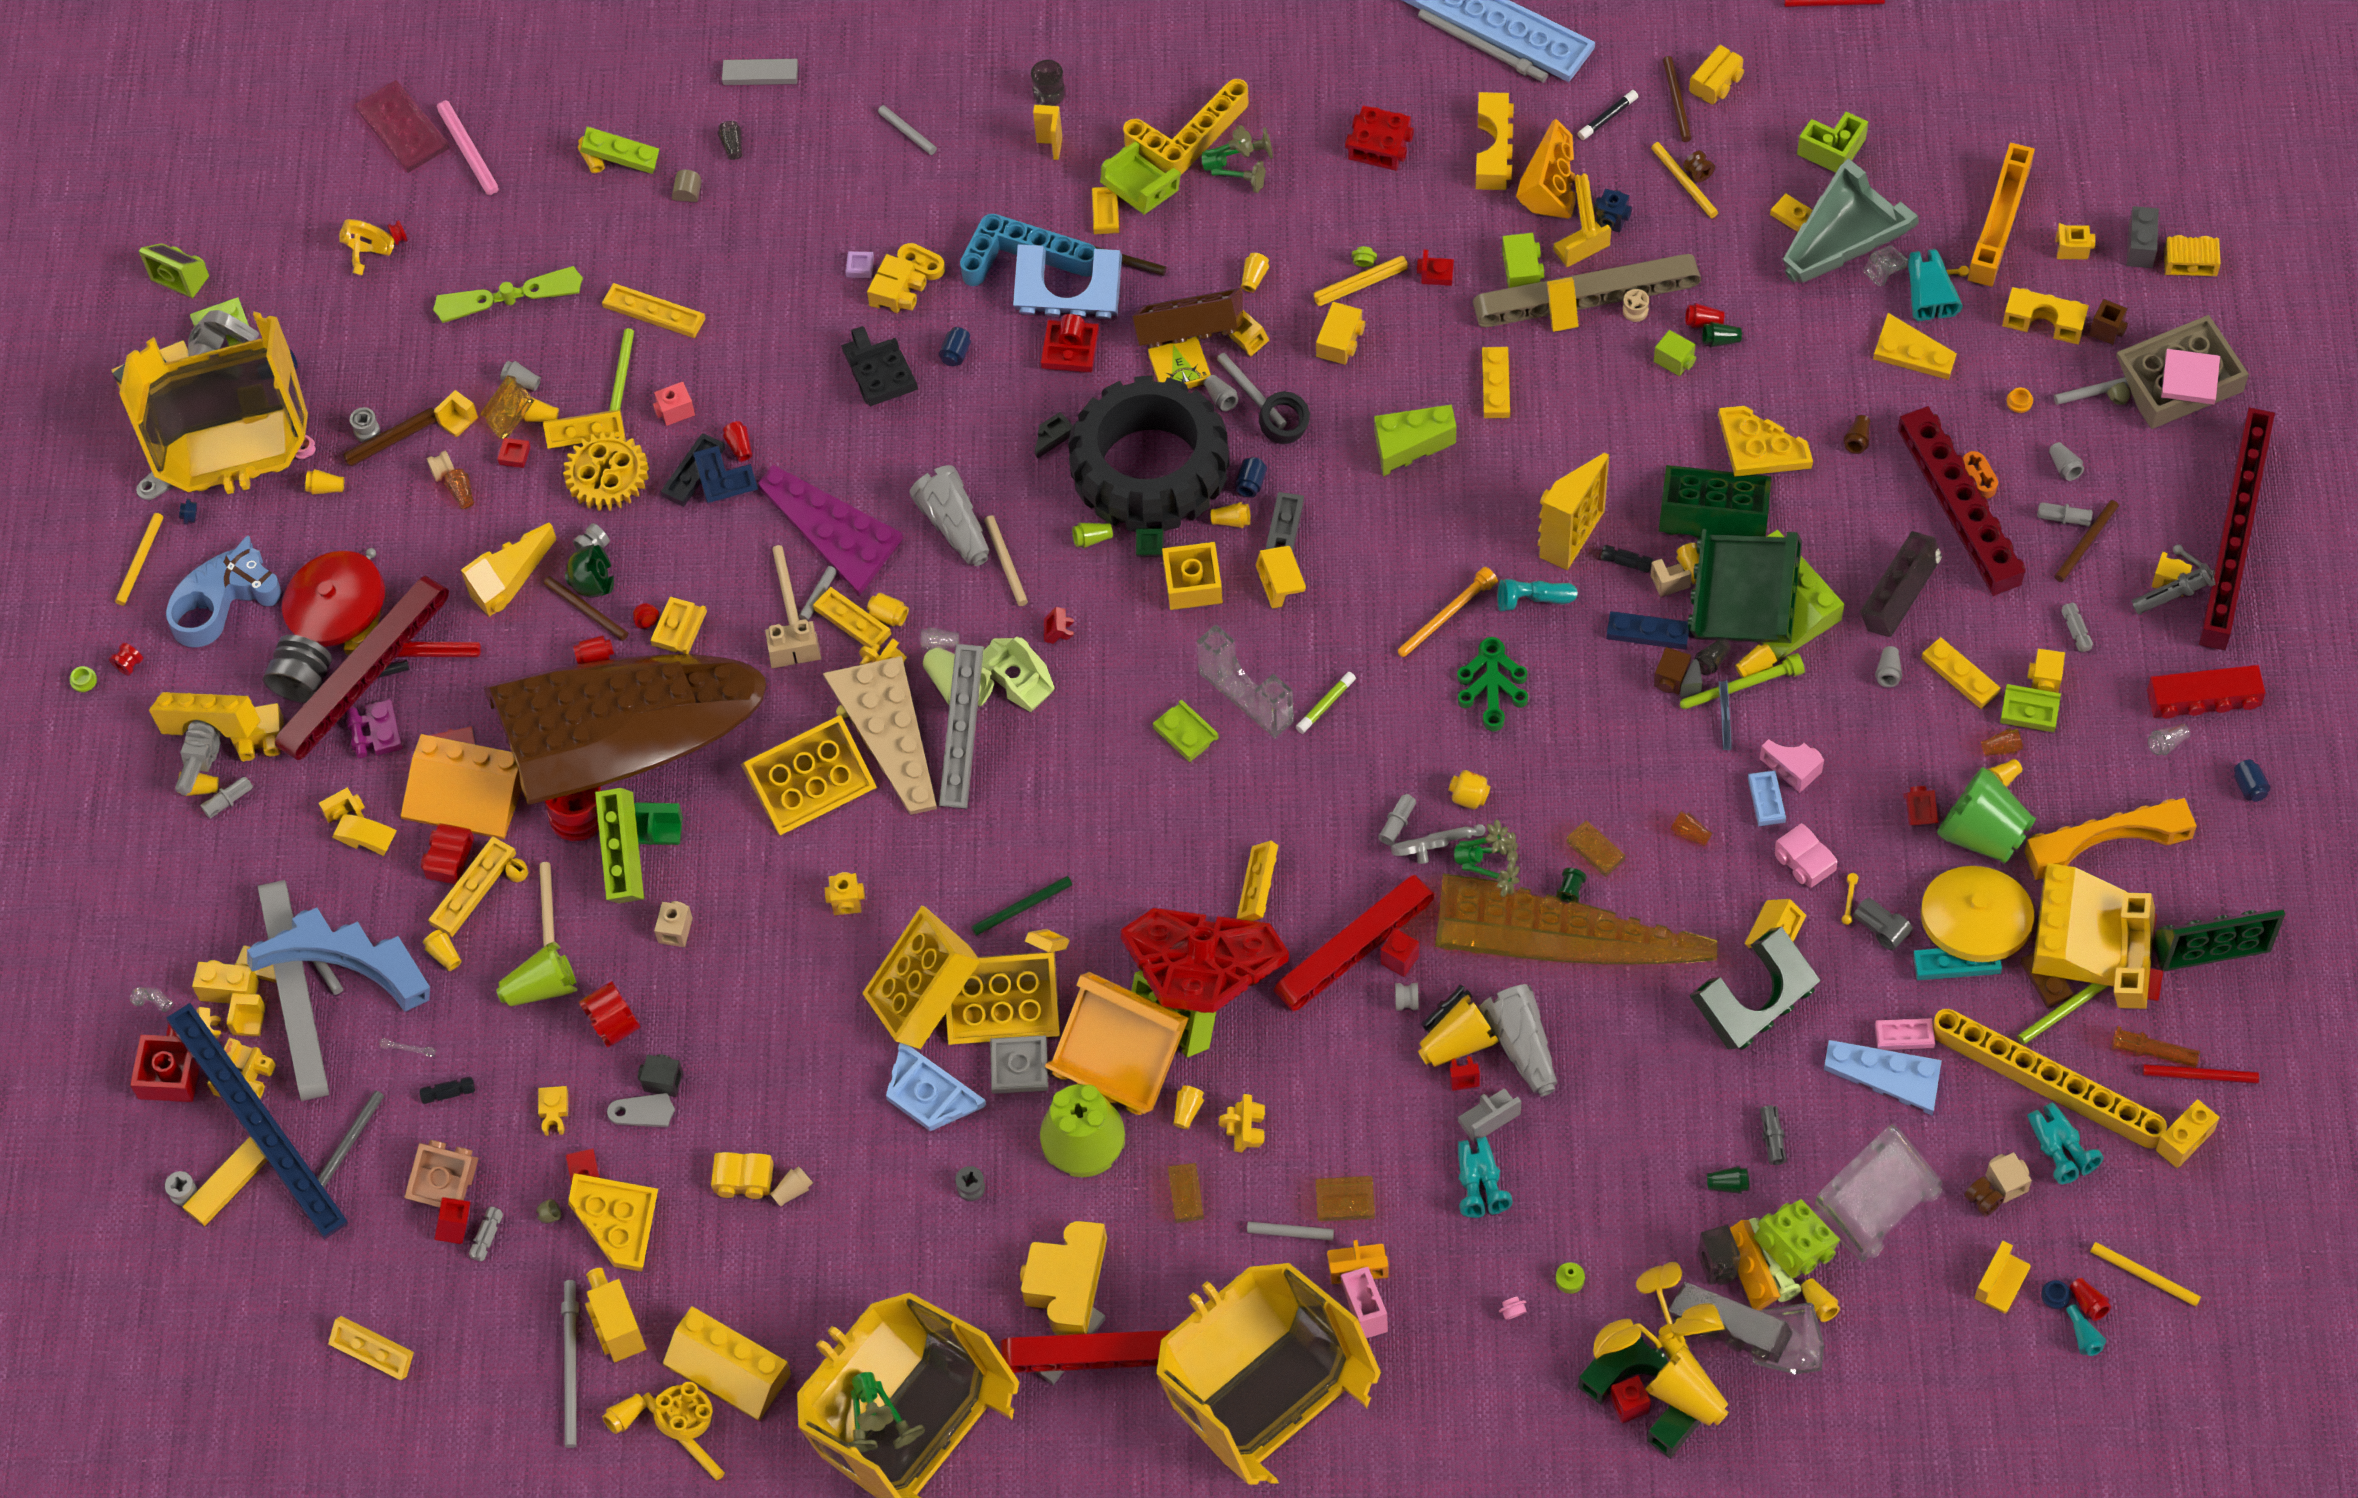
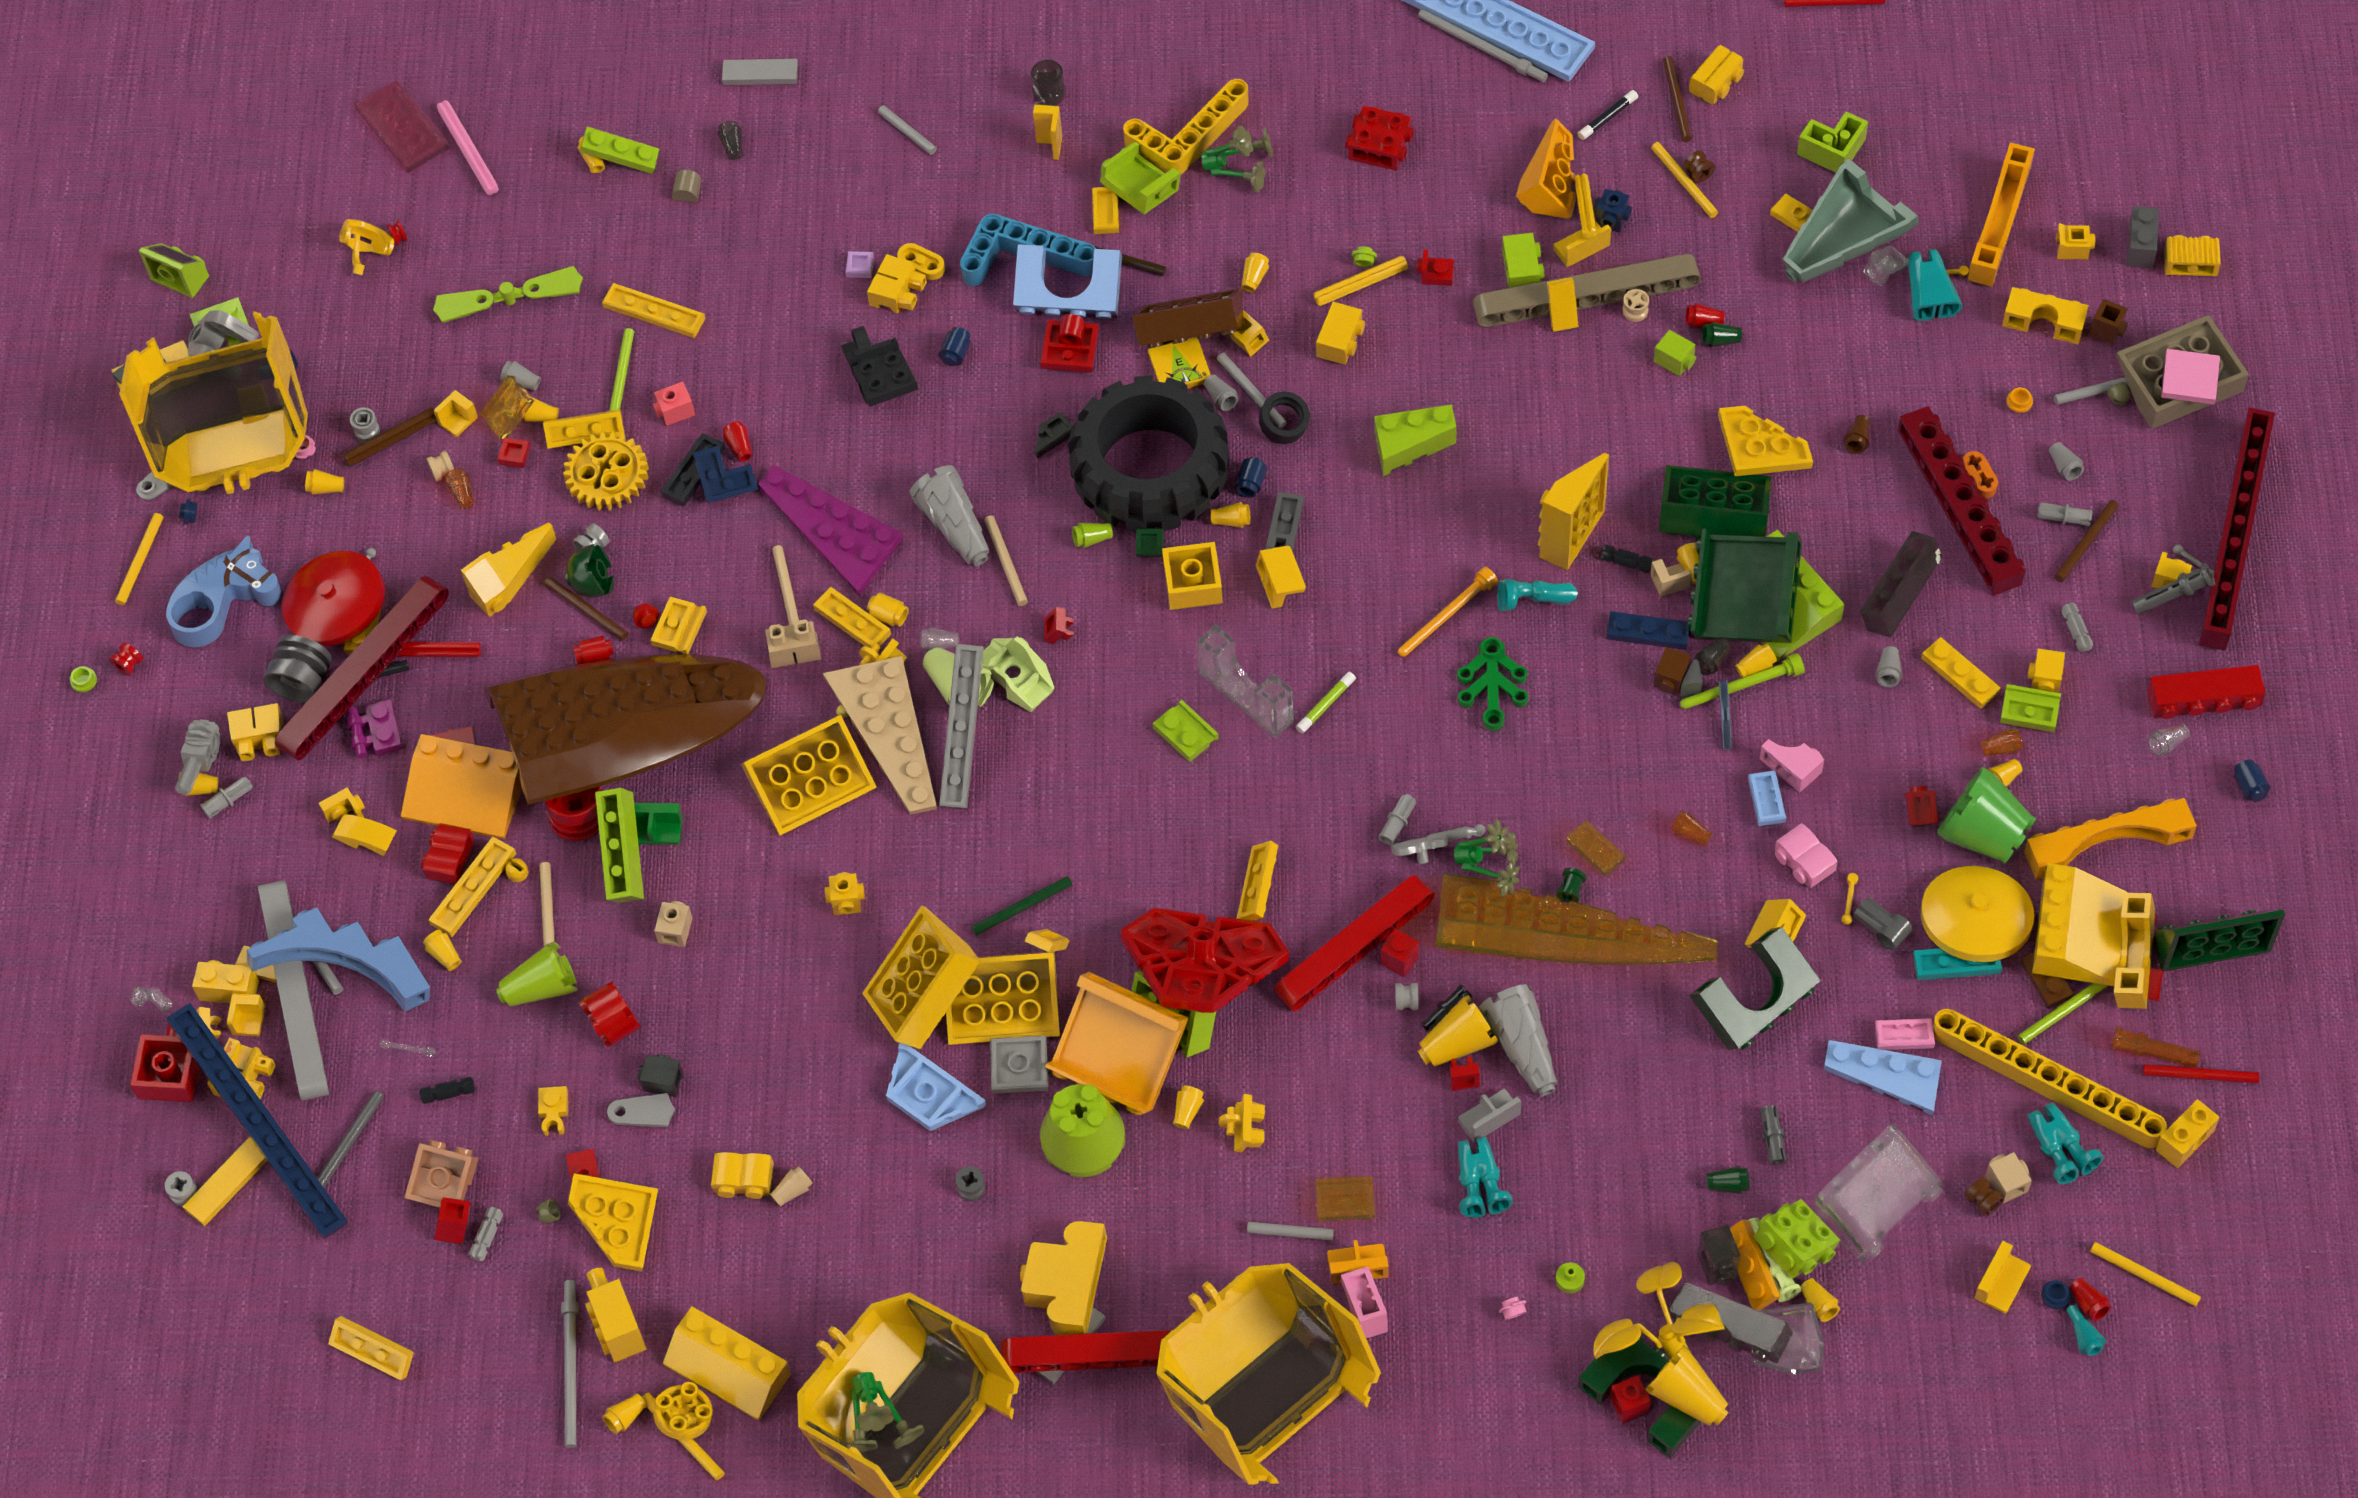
yellow arch [149,692,261,738] -> none
light grey piece [799,566,837,621] -> none
clear yellow plate [1168,1163,1204,1223] -> none
yellow head [1448,770,1491,810] -> none
yellow arch [1476,92,1514,190] -> none
yellow plate [1482,347,1510,418] -> none
yellow wing [1873,313,1957,380] -> none

